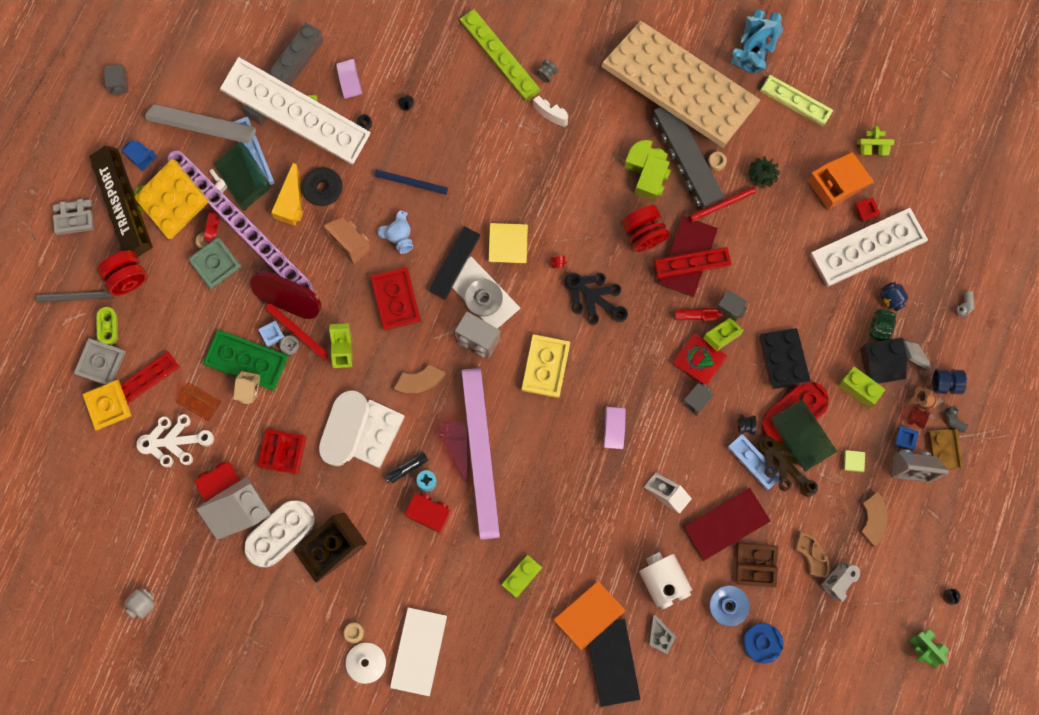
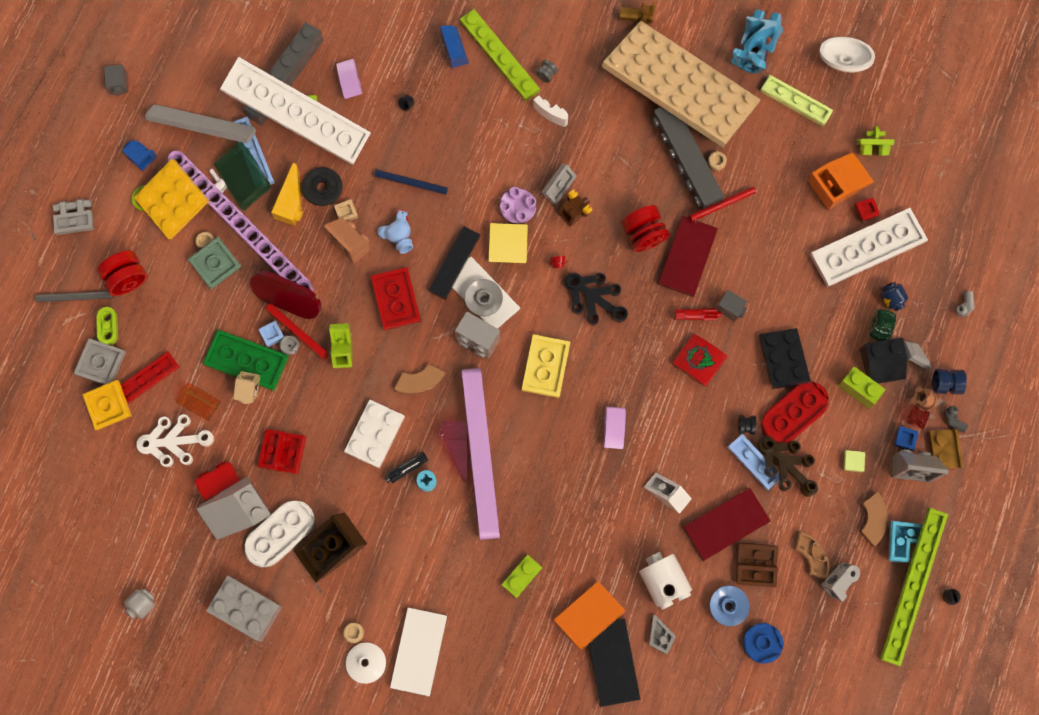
dark brown brick [89,146,153,257] -> none
red plate [204,211,220,242] -> none
white tile [319,391,369,466] -> none
black hinge [357,114,372,131] -> none
red piece [405,493,451,534] -> none
lime brick [624,140,668,174] -> none
lime brick [635,155,671,201] -> none
red tile [653,247,732,279] -> none
dark grey brick [682,383,713,416] -> none
lime plate [703,318,743,351] -> none
clear green gear [748,156,780,189] -> none
clear green piece [771,399,838,471] -> none
bright green hips [909,629,949,668] -> none
none -> light grey brick [206,576,282,642]
none -> tan tile [334,199,358,222]
none -> blue brick [440,25,469,68]
none -> lavender dish [499,187,536,223]
none -> light grey plate [541,163,577,205]
none -> reddish brown piece [558,190,592,227]
none -> pearl gold bar [619,2,656,24]
none -> white dish [819,37,875,73]
none -> lime tile [880,508,948,667]
none -> medium azure brick [888,521,922,563]

